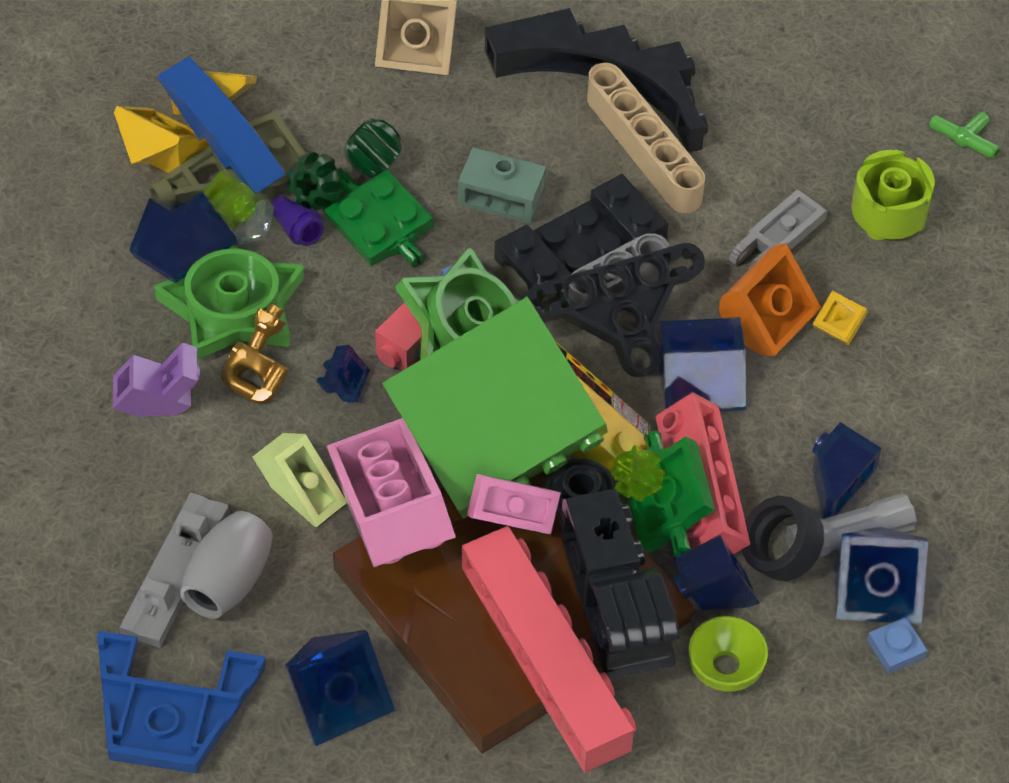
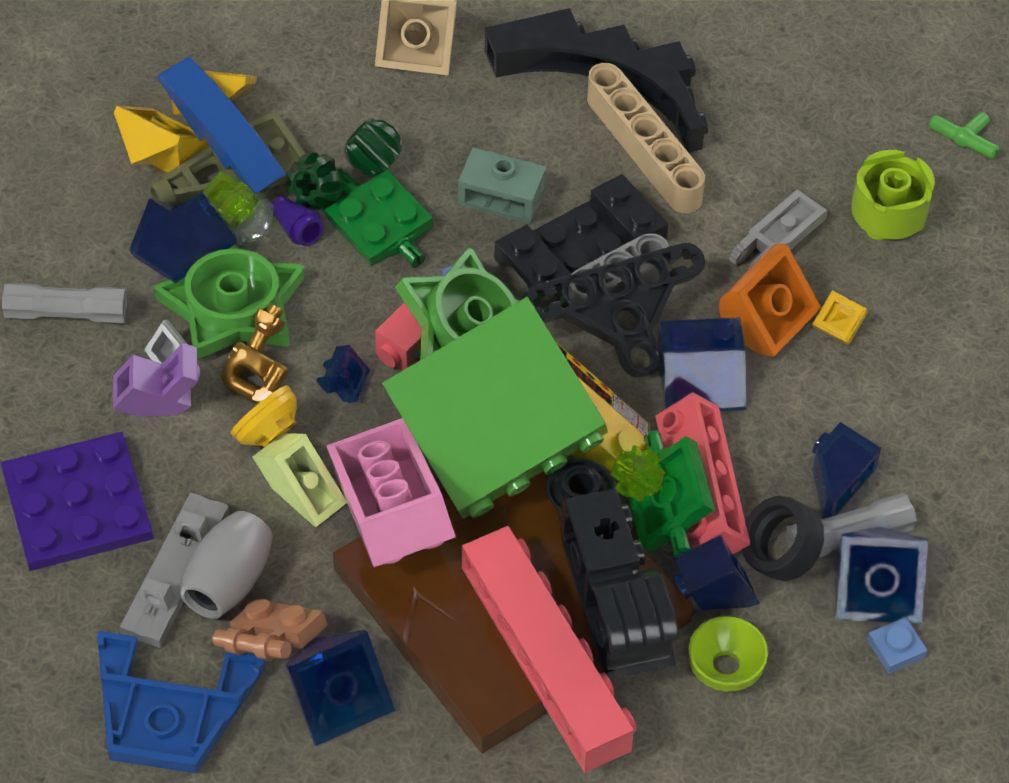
bright pink plate [467,474,561,535] -> none
none -> dark purple plate [0,432,154,571]
none -> light grey axle [2,282,128,323]
none -> light grey slope [144,320,187,364]
none -> nougat plate [212,599,327,661]
none -> yellow piece [230,385,297,447]

